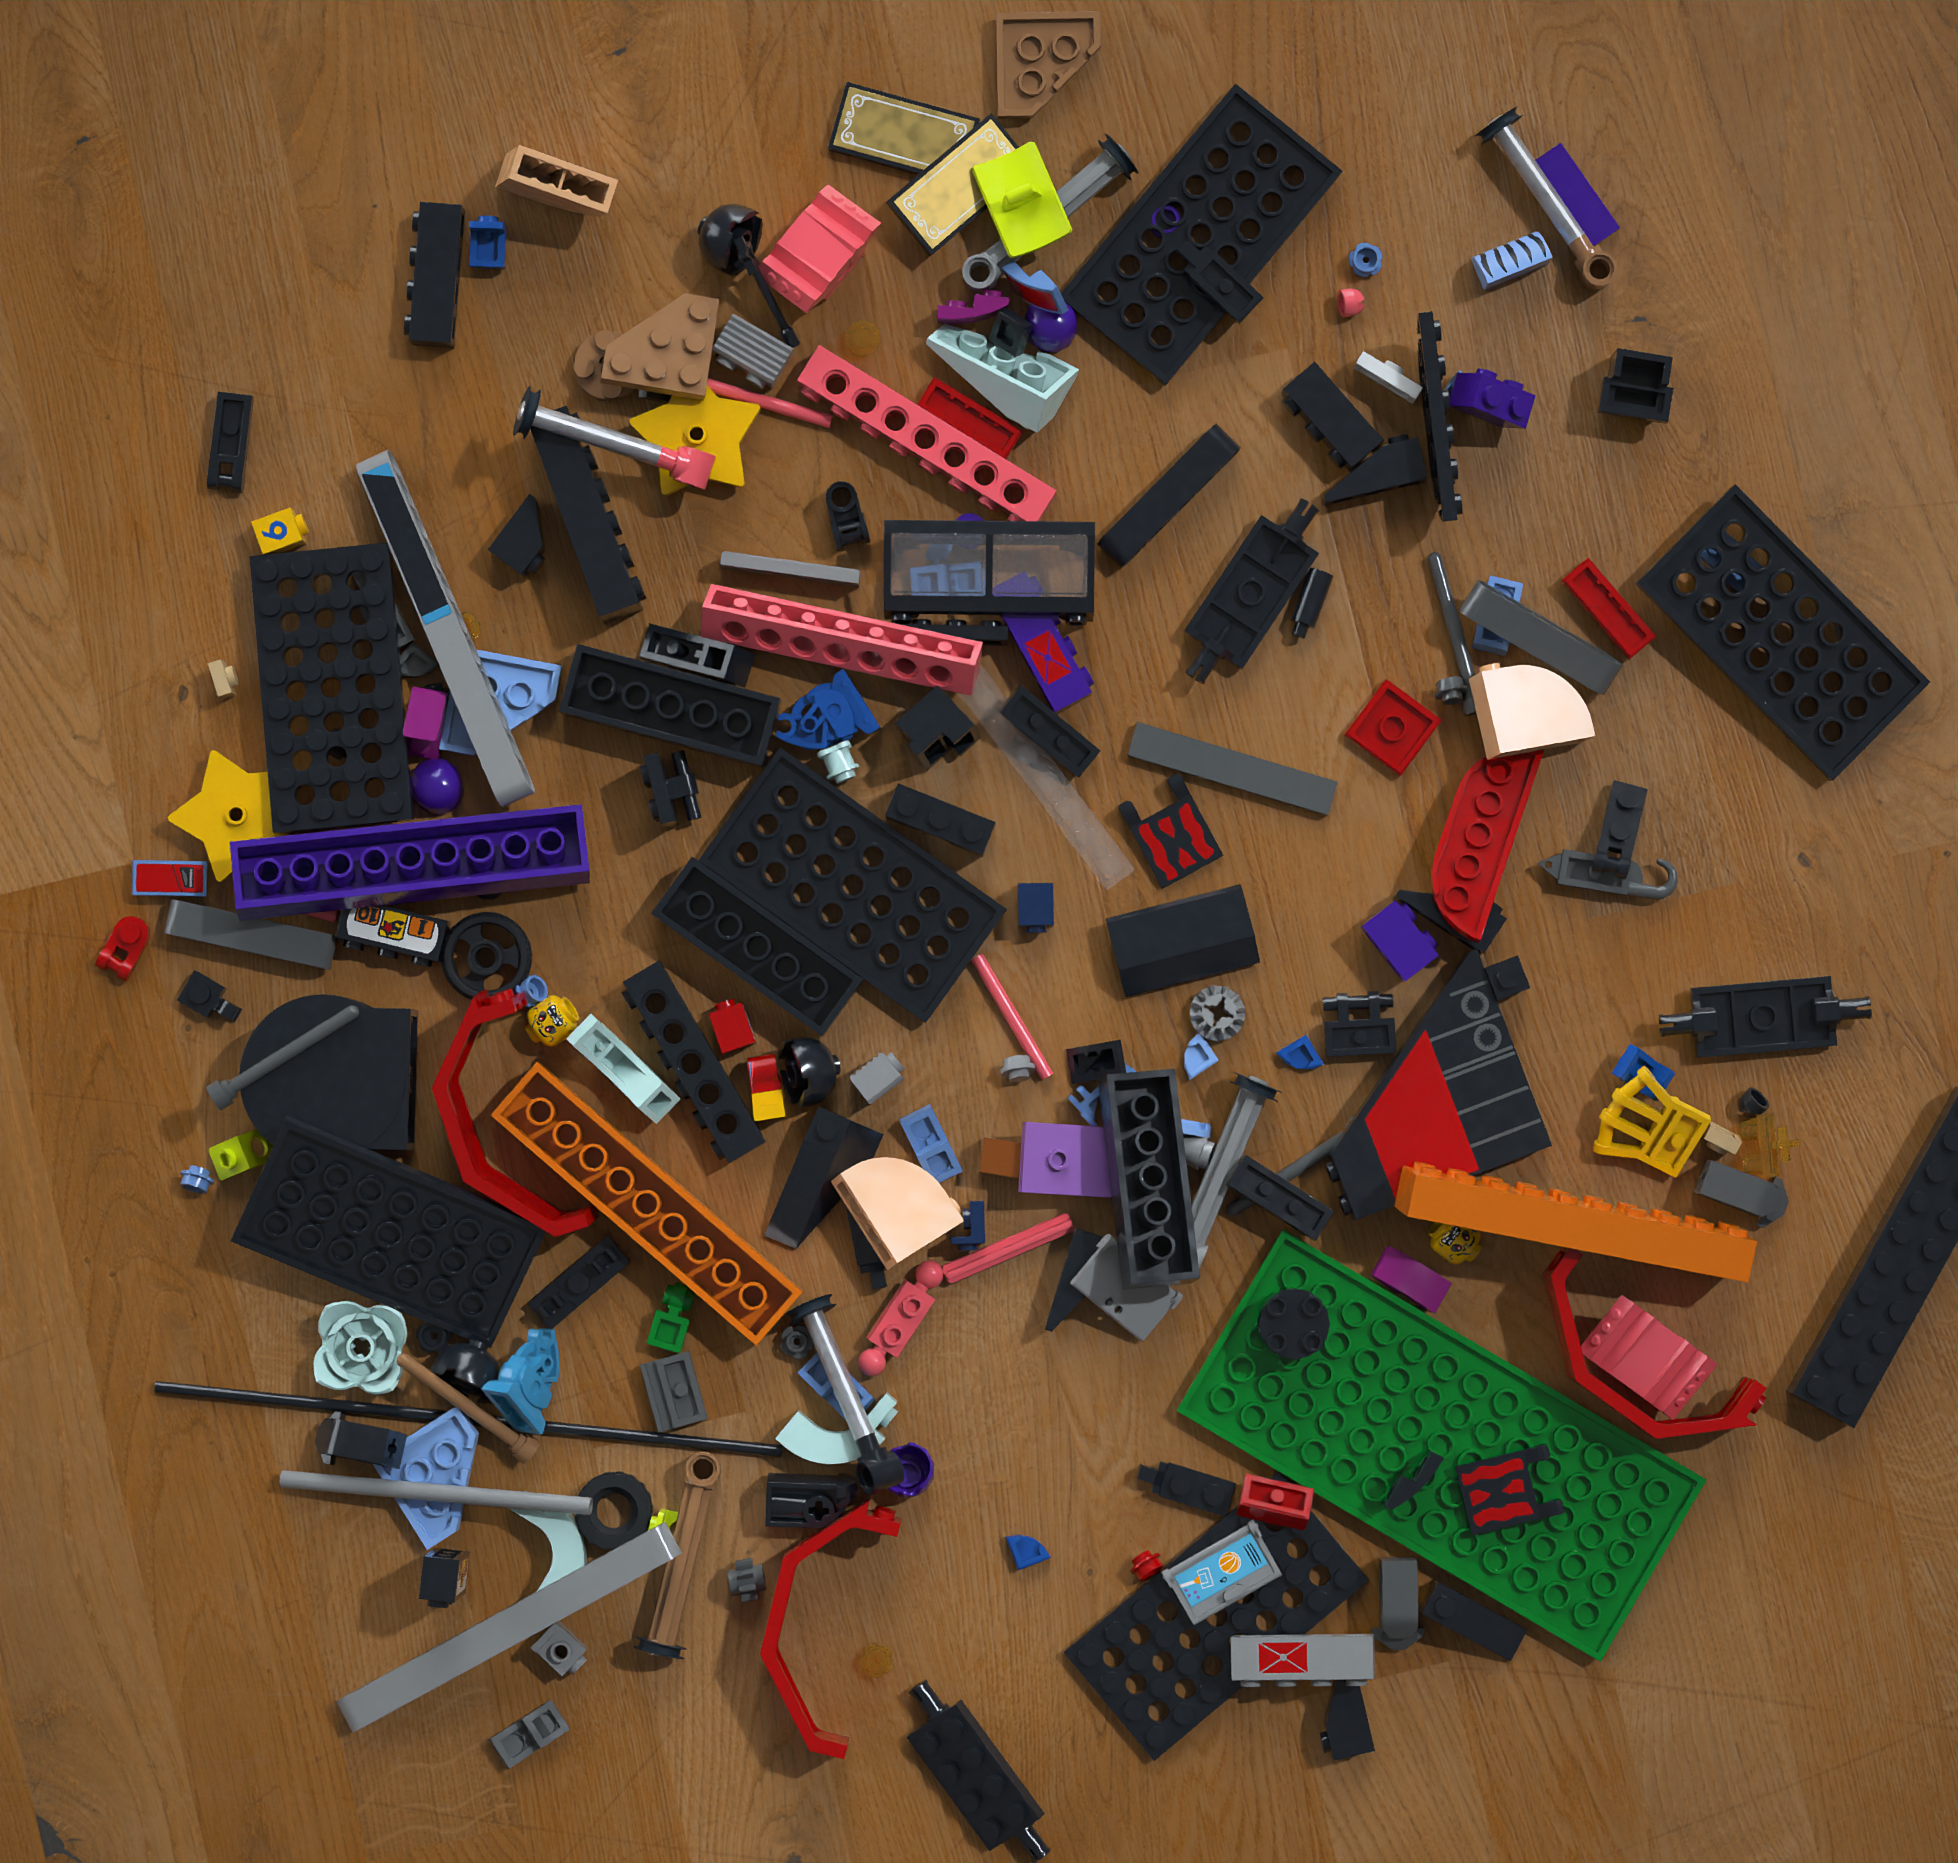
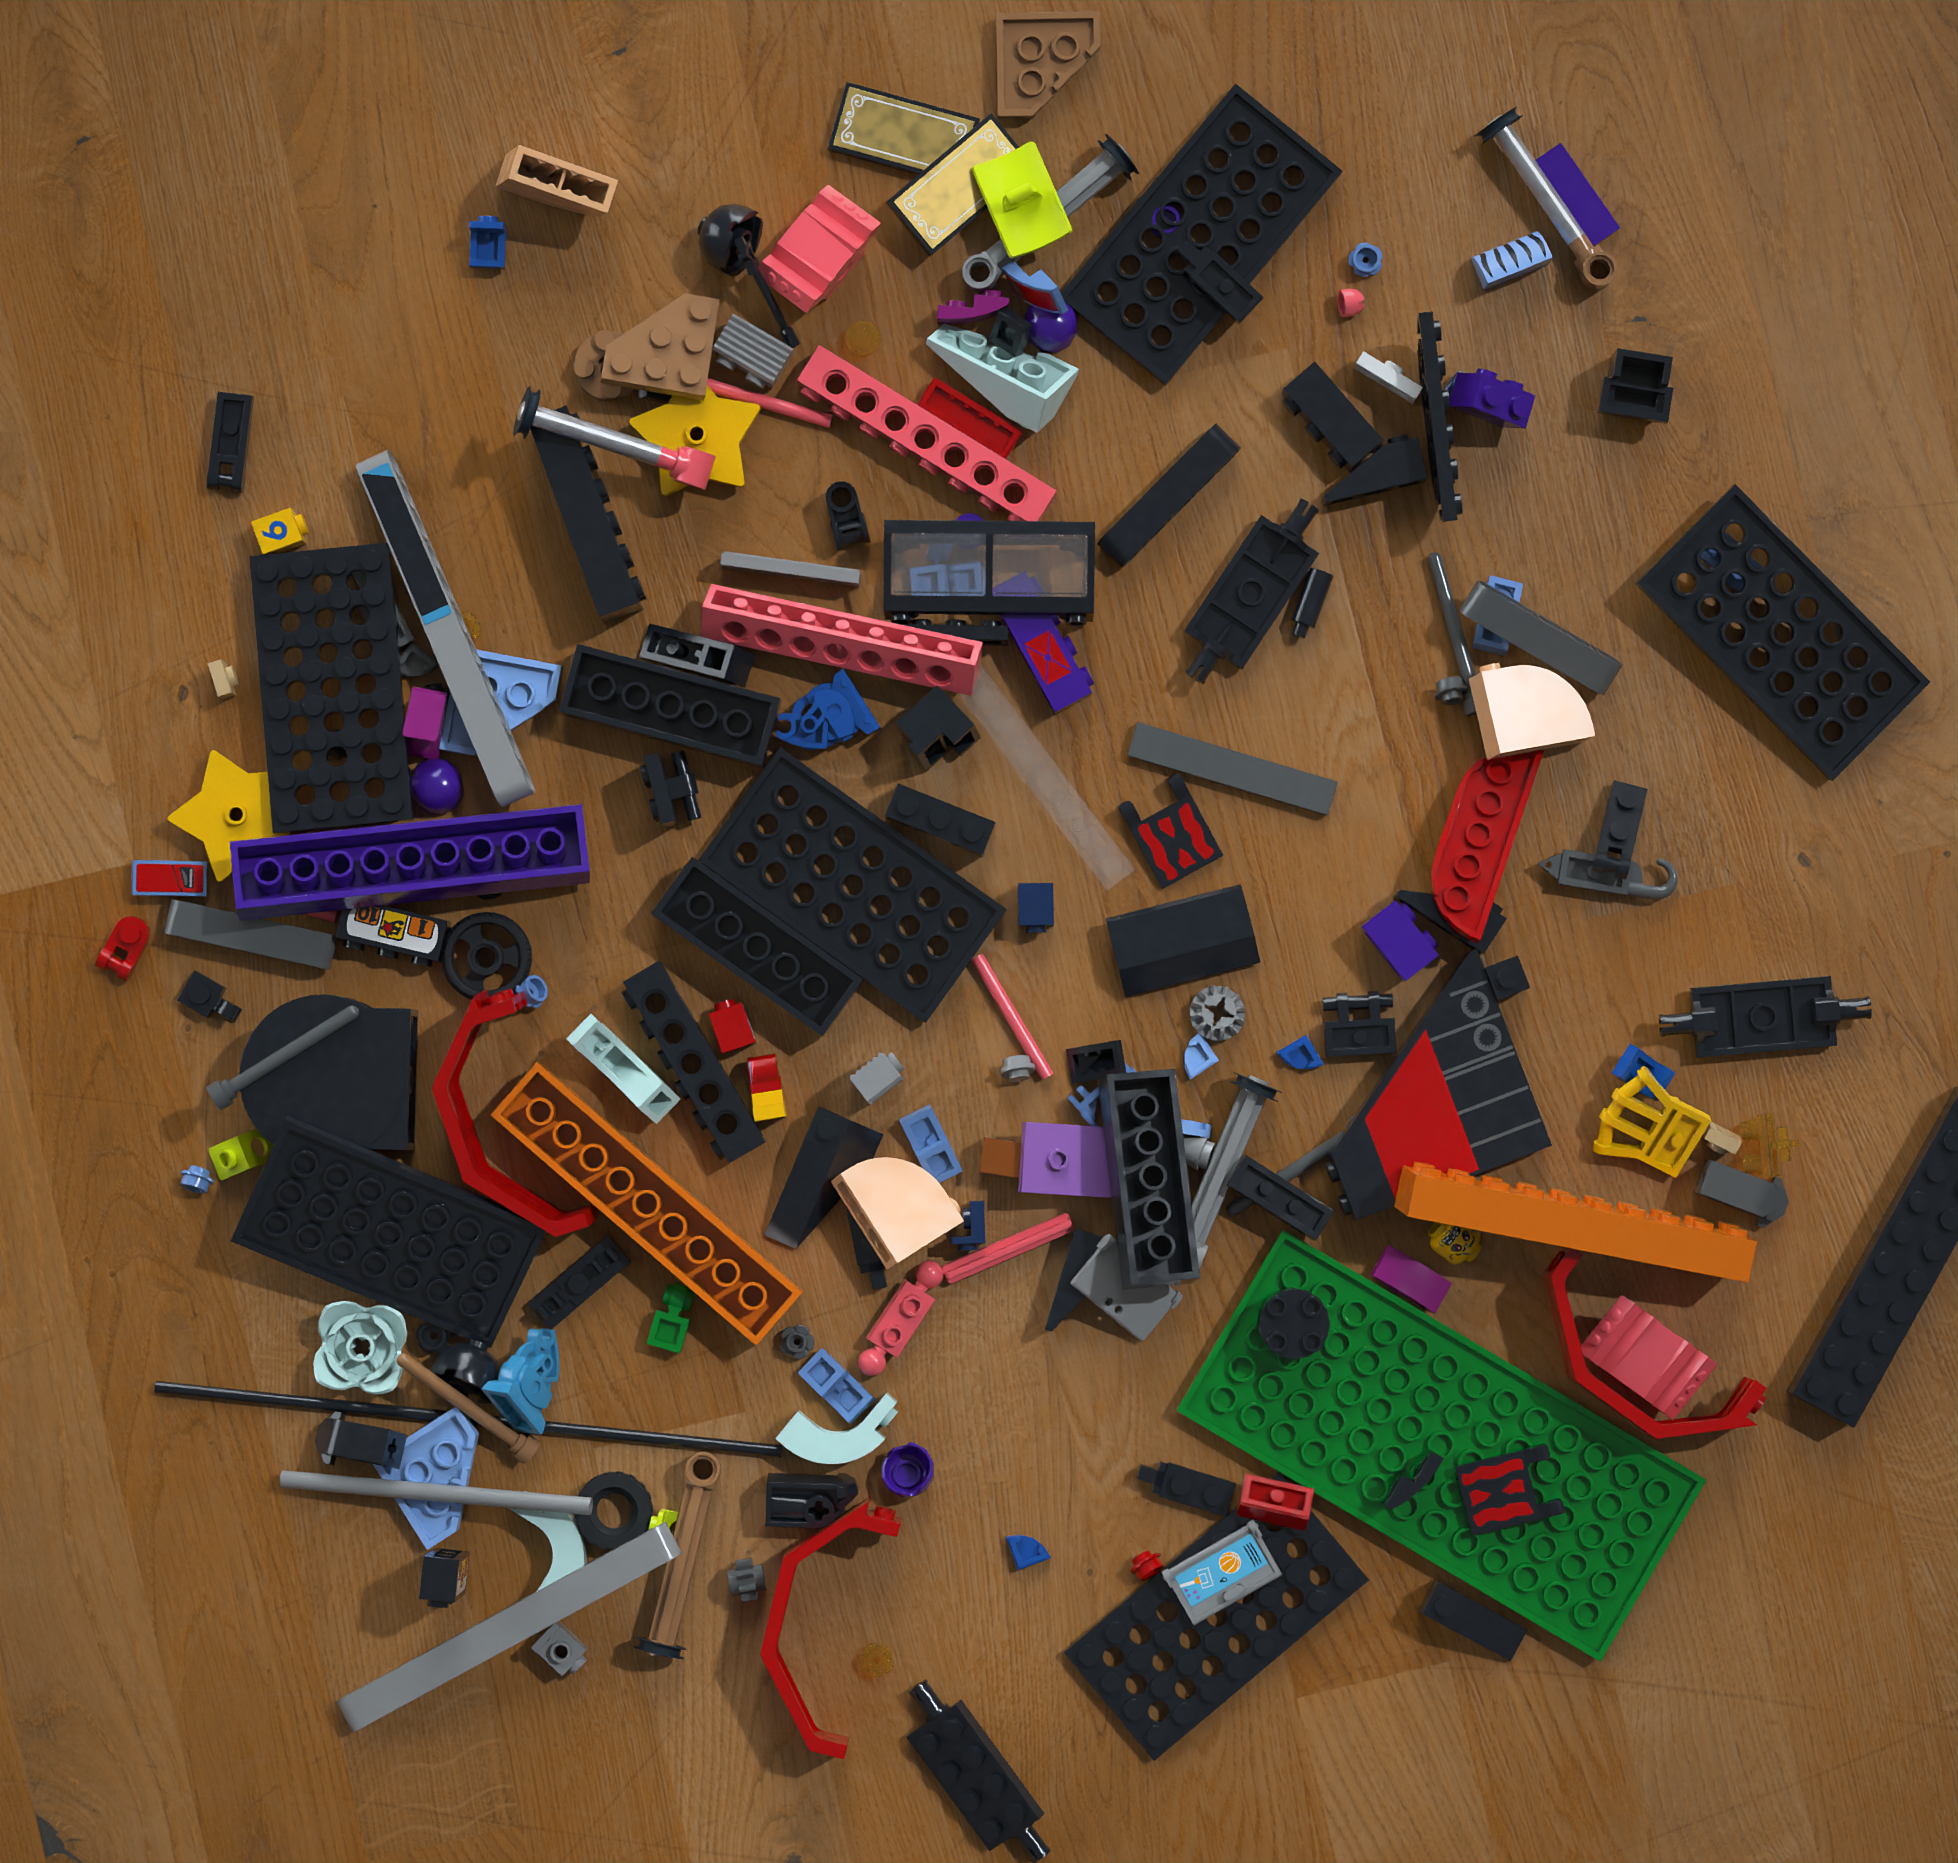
black brick [404,202,465,348] -> none
black slope [488,494,545,578] -> none
dark grey slope [488,1700,570,1769] -> none
yellow head [525,995,579,1047] -> none
dark grey plate [640,1351,708,1432] -> none
black cylinder [778,1037,841,1109] -> none
piece [785,1294,904,1495] -> none
light aqua brick [817,740,860,784] -> none
black plate [998,684,1101,778] -> none
light grey brick [1231,1634,1375,1687] -> none
black slope [1319,1680,1375,1760] -> none
red tile [1344,679,1442,777] -> none
dark grey piece [1371,1557,1424,1650] -> none
red plate [1561,558,1657,660] -> none
black hinge [1738,1087,1769,1118] -> none

